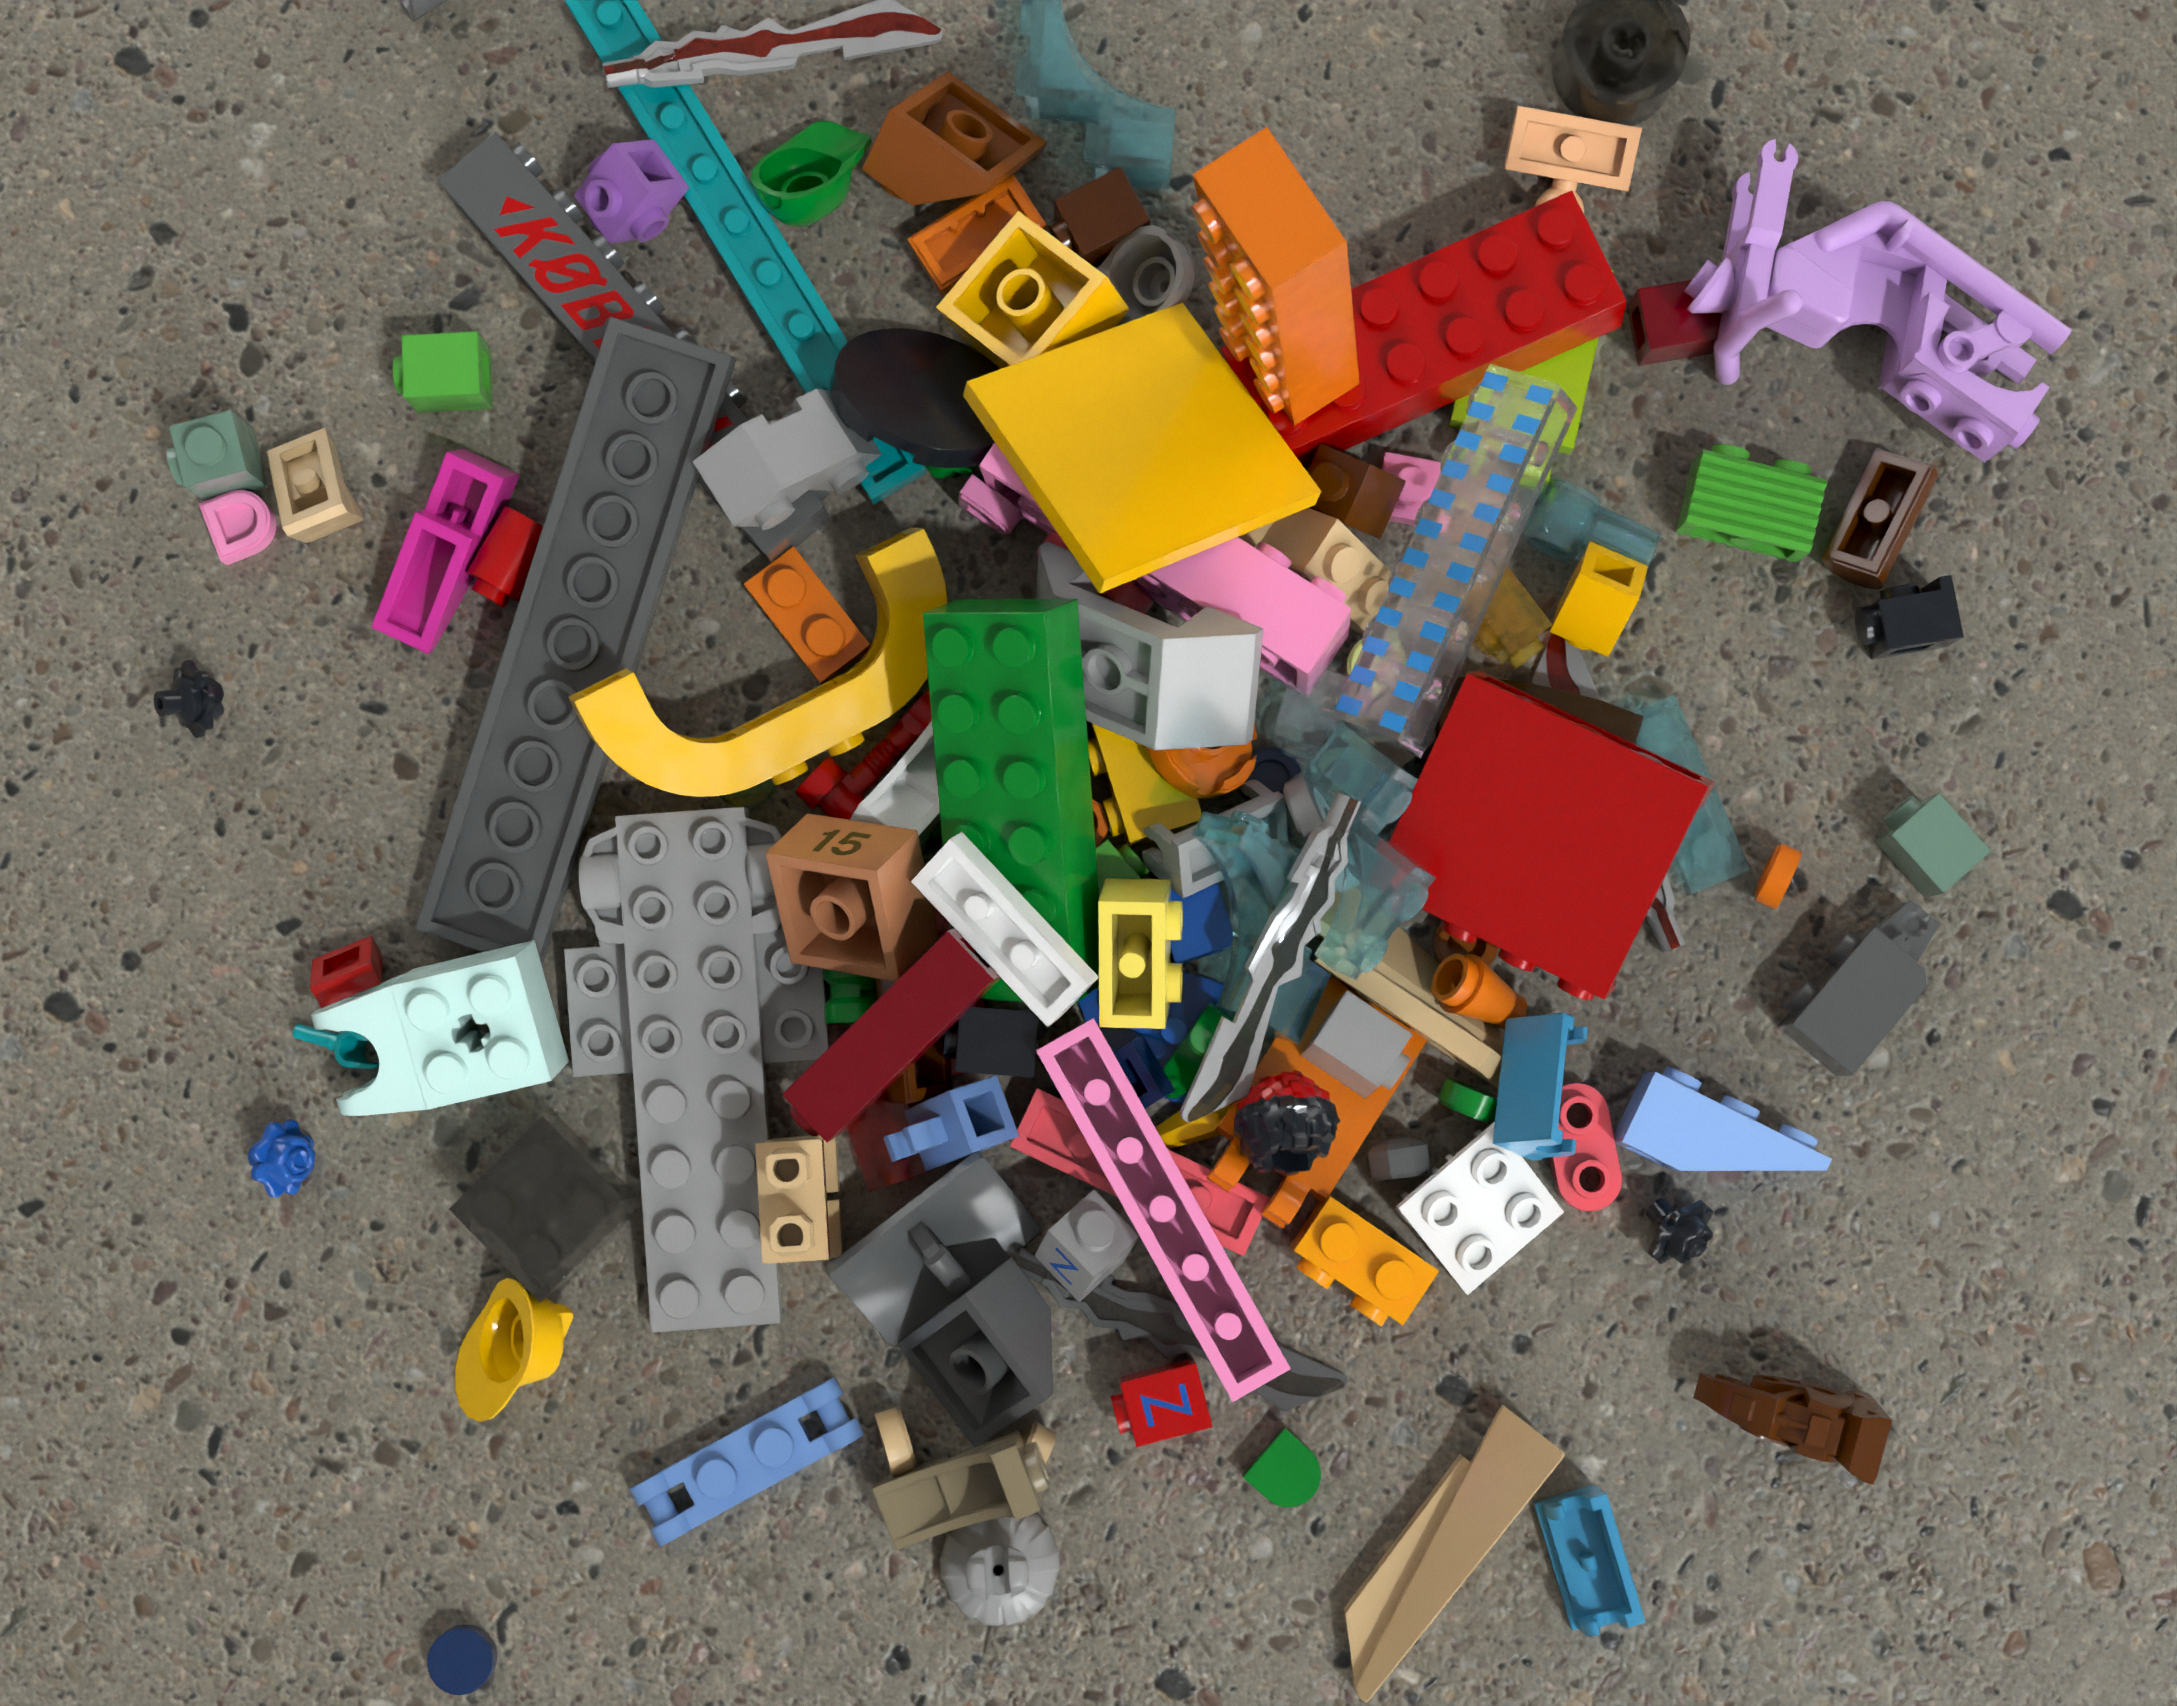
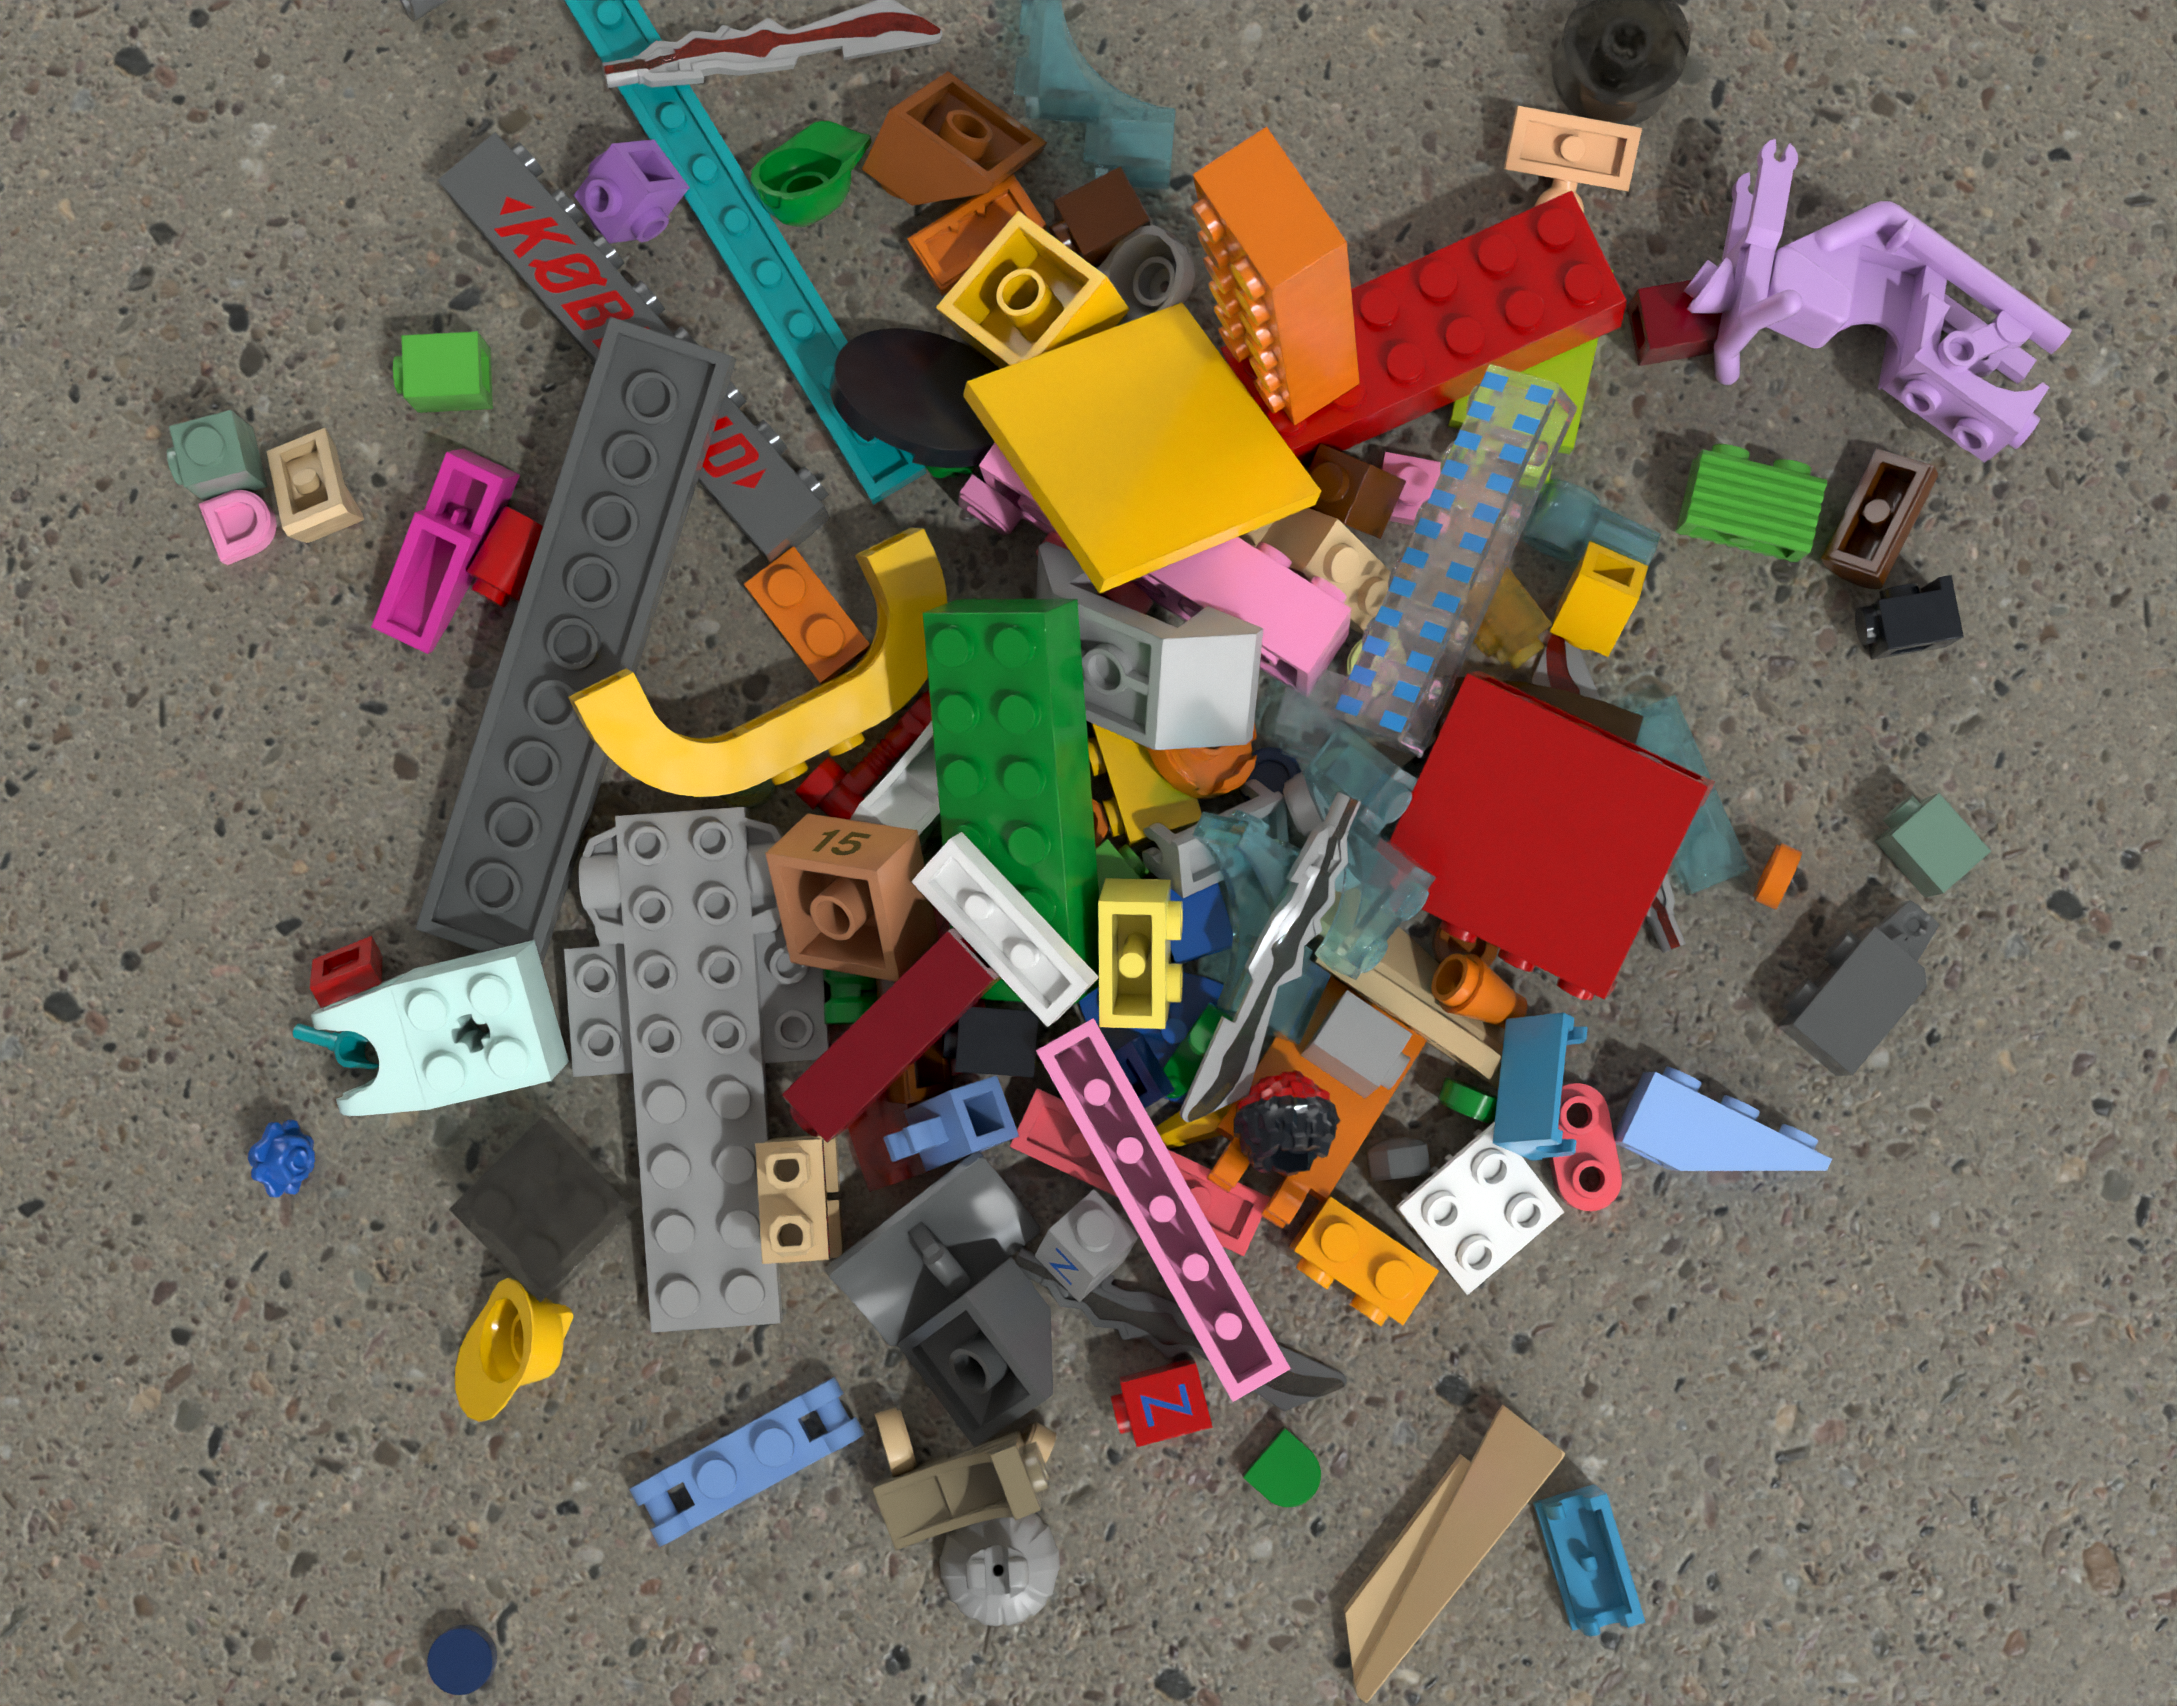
black plant [153,660,224,738] -> none
light grey brick [693,389,882,530] -> none
black plant [1646,1198,1713,1264] -> none
reddish brown piece [1693,1373,1892,1485] -> none

